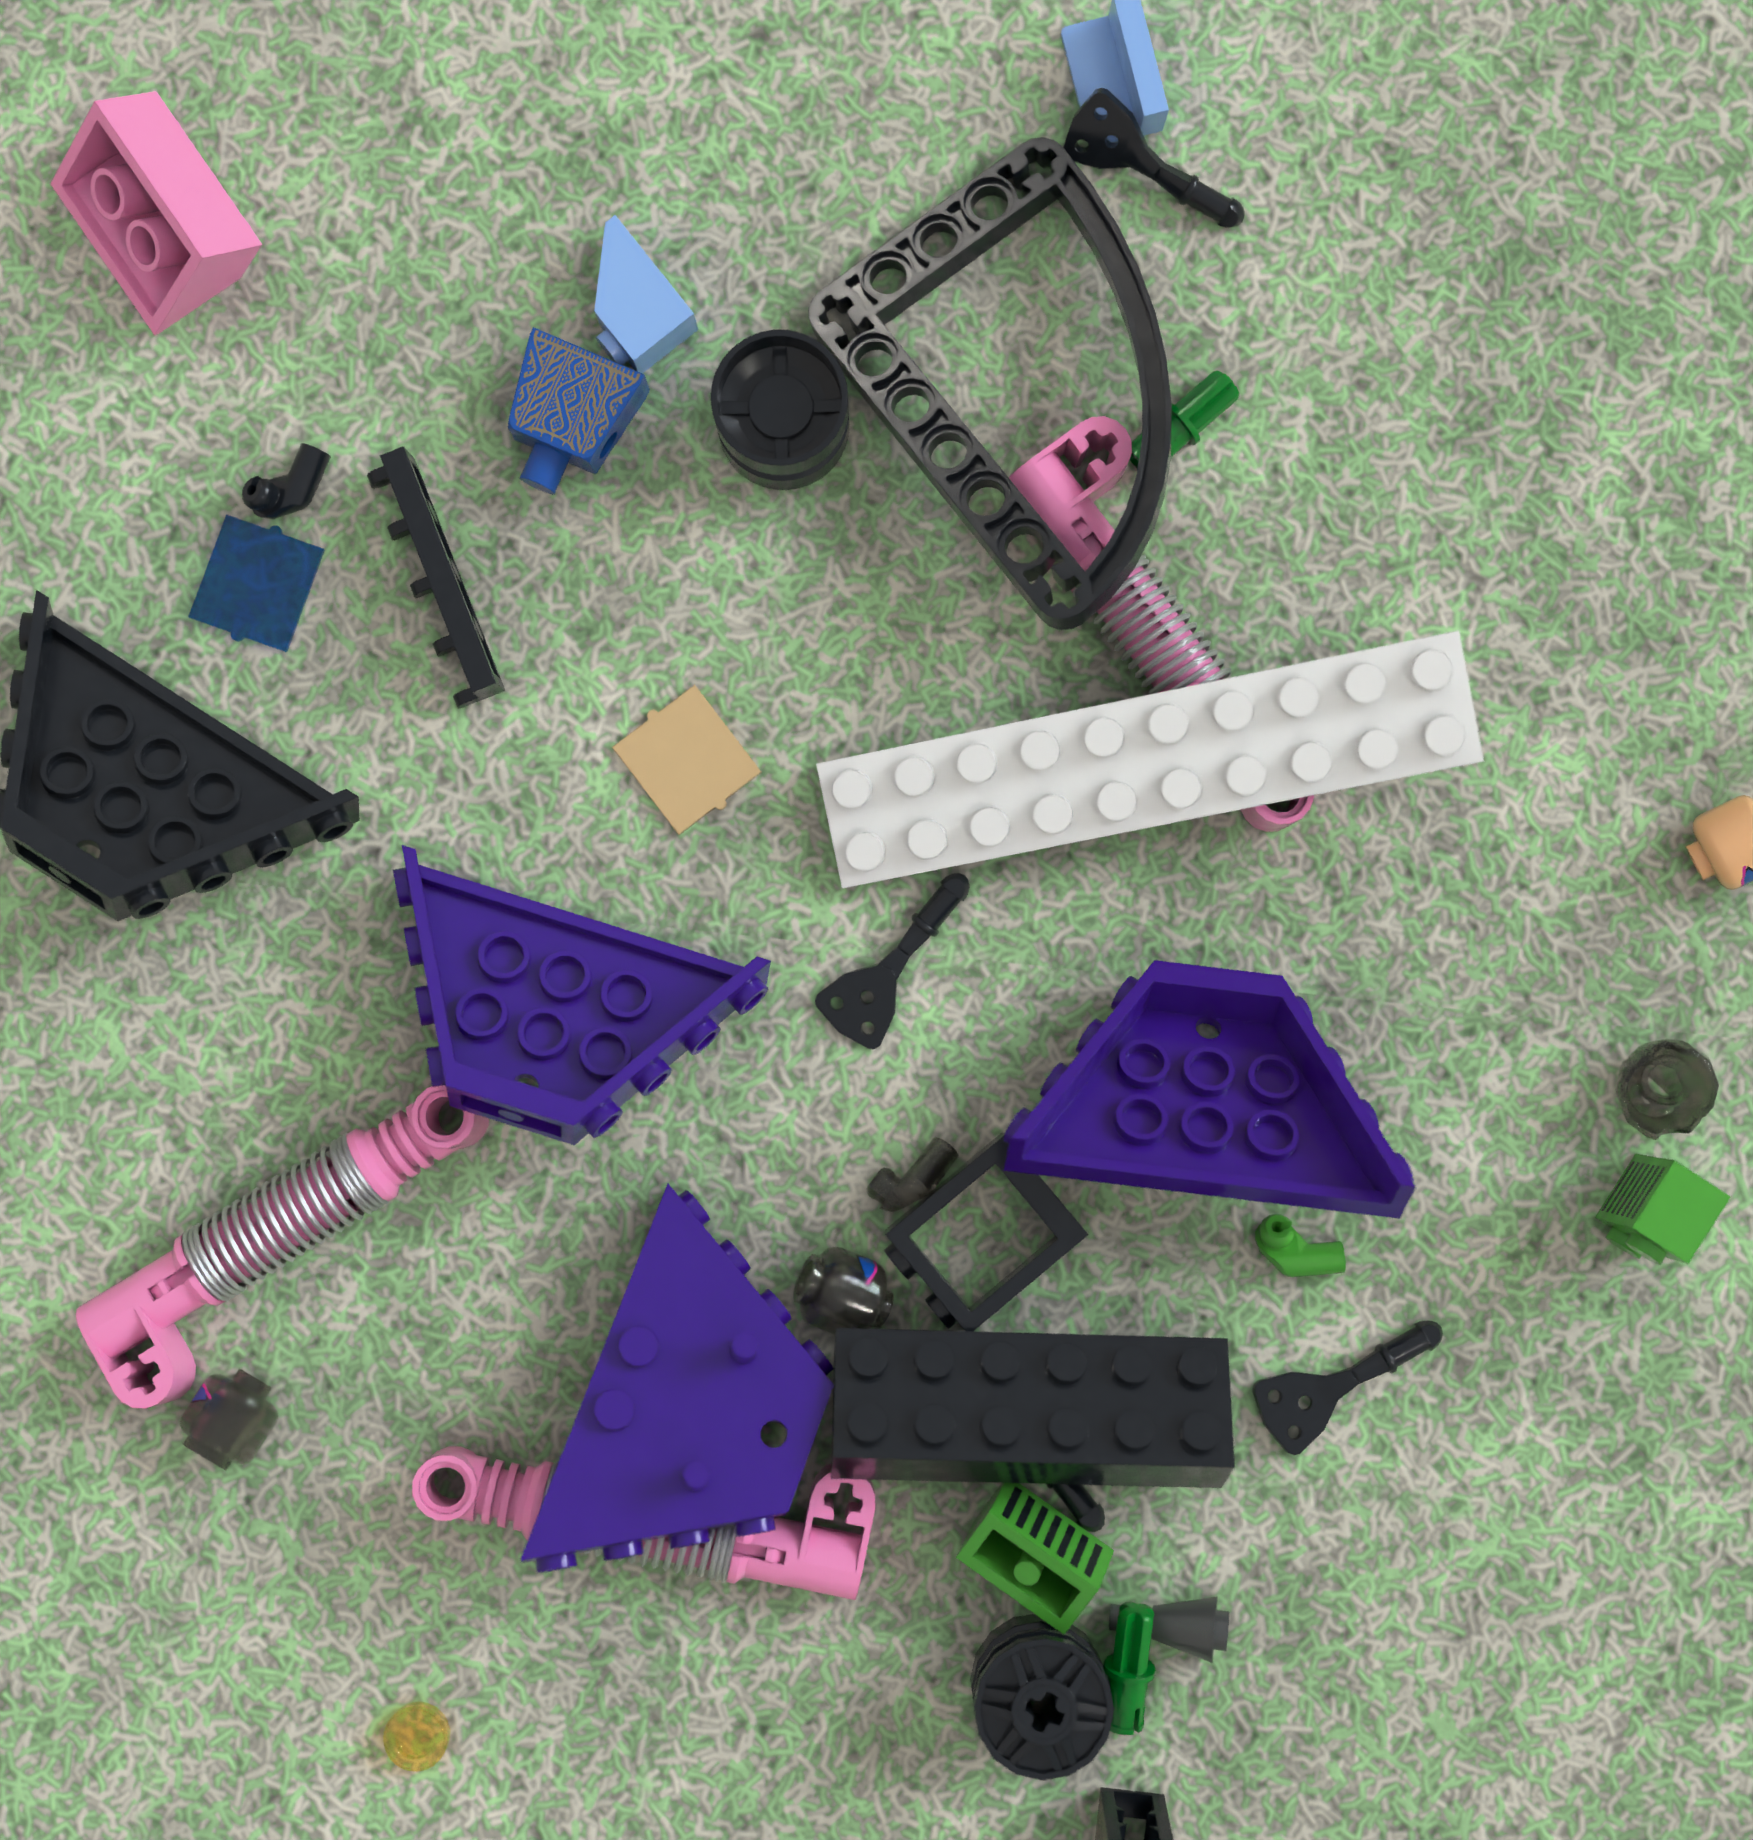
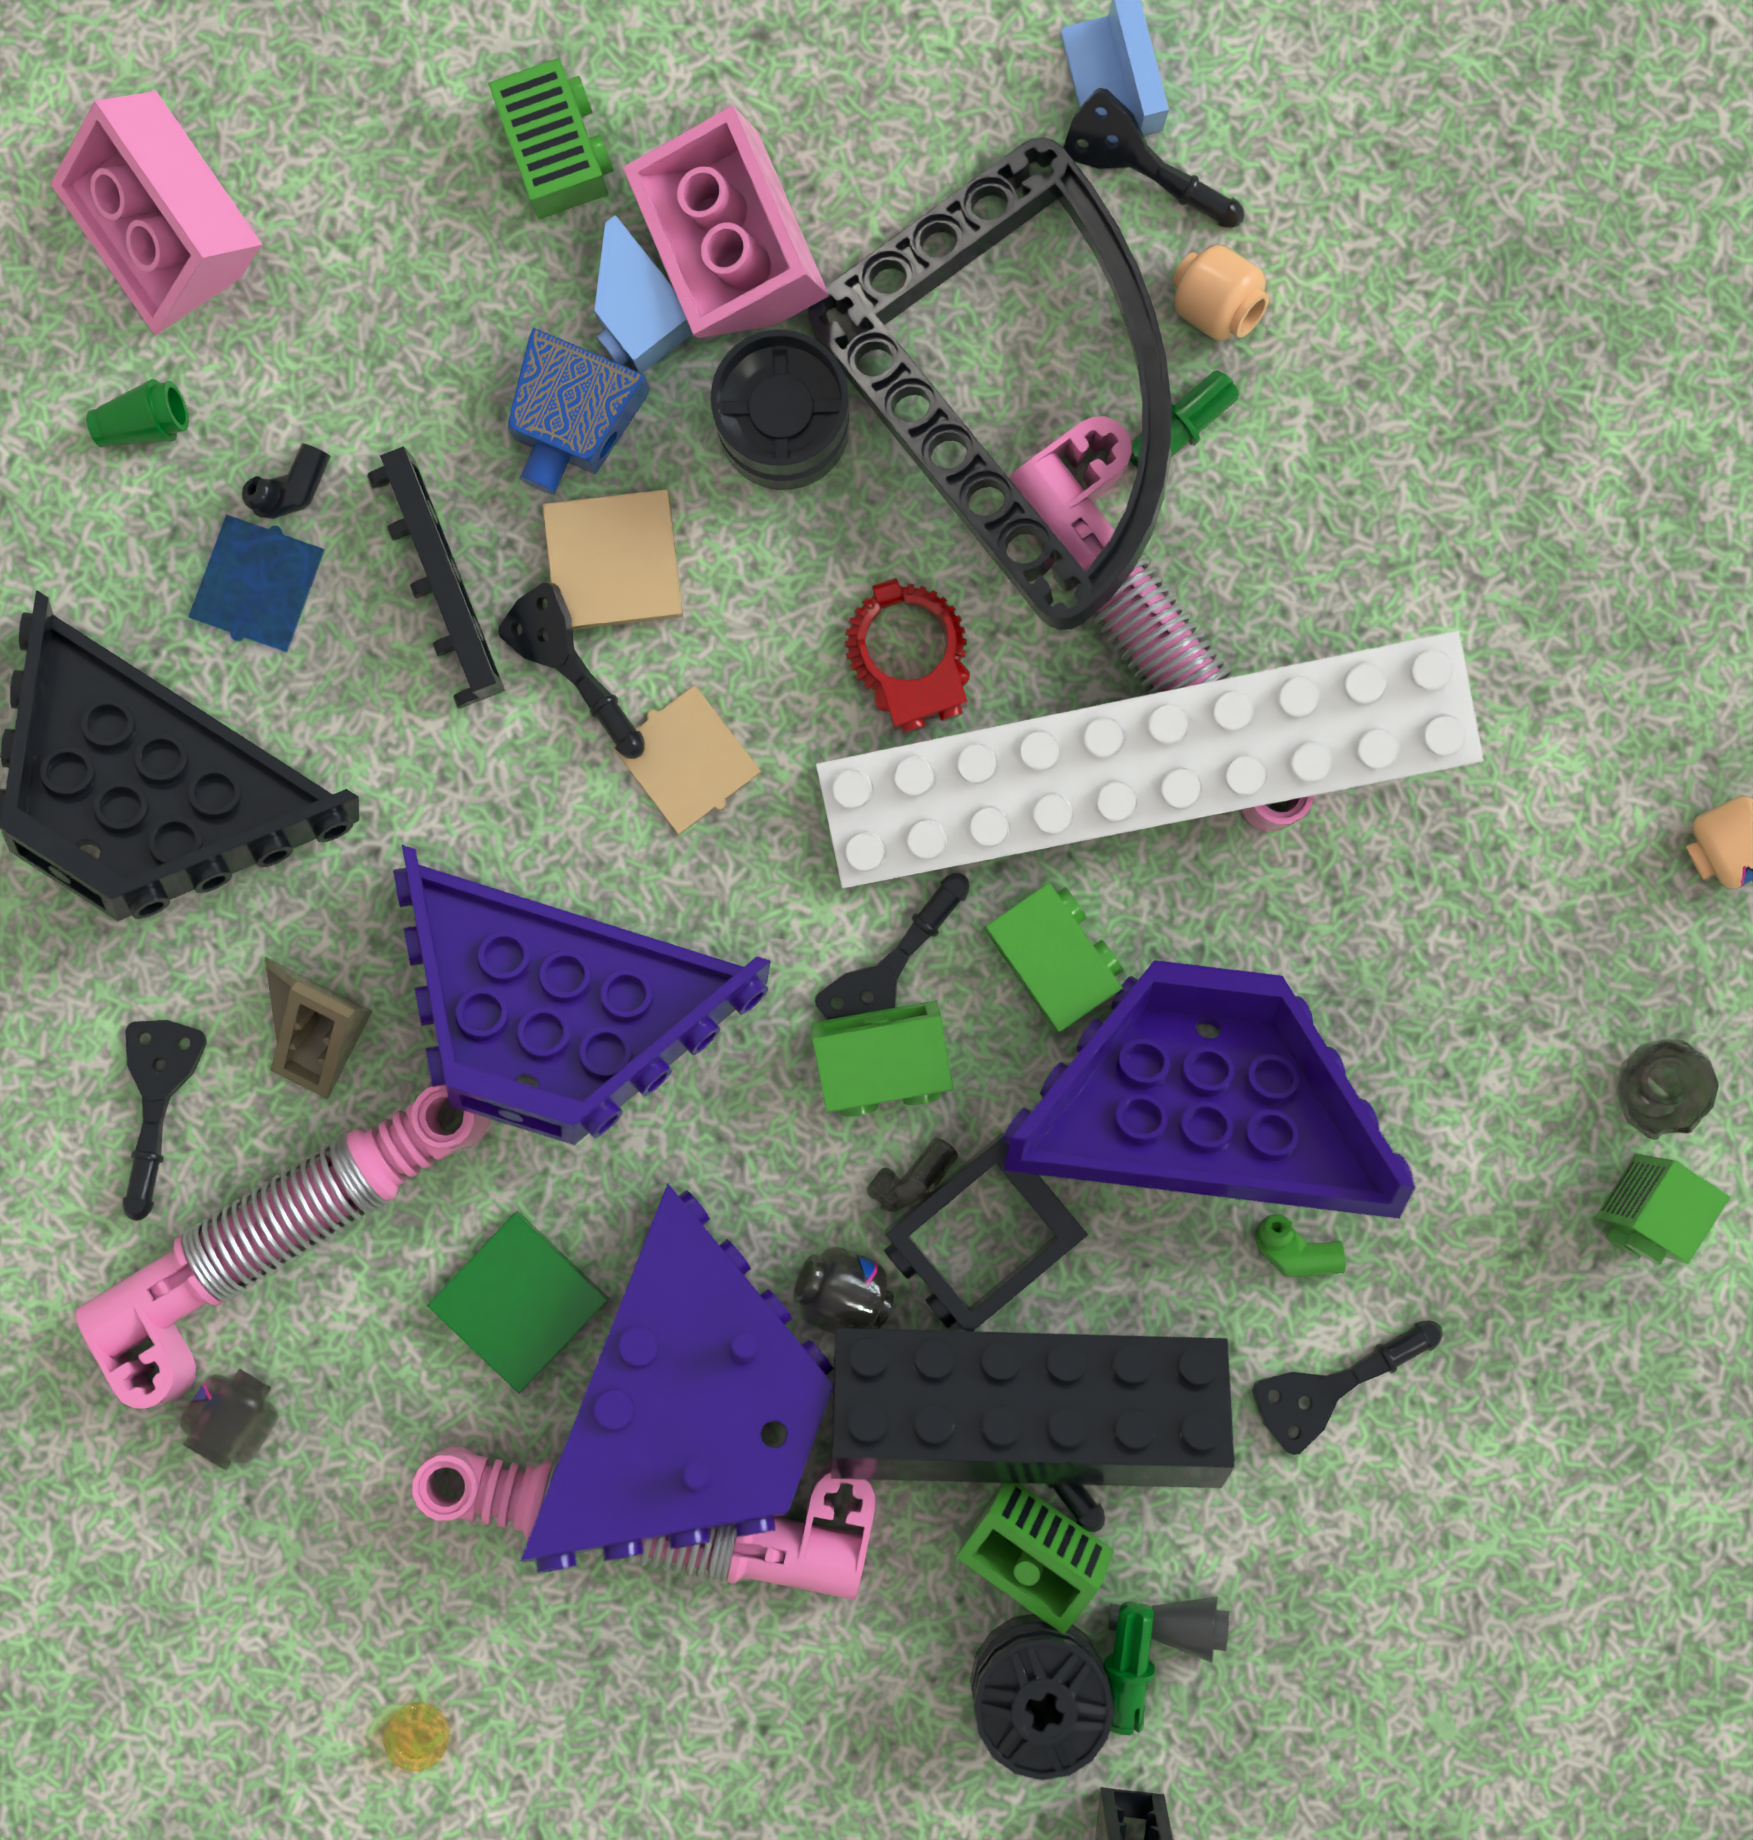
none -> green cone [86,379,189,448]
none -> black piece [122,1020,207,1221]
none -> dark tan slope [265,957,372,1099]
none -> green tile [427,1211,610,1394]
none -> bright green brick [488,57,614,220]
none -> black piece [498,583,645,759]
none -> tan tile [542,489,684,630]
none -> bright pink slope [623,105,829,338]
none -> bright green brick [812,1000,954,1117]
none -> red piece [845,578,970,734]
none -> bright green brick [983,882,1123,1033]
none -> light nougat head [1172,245,1269,341]

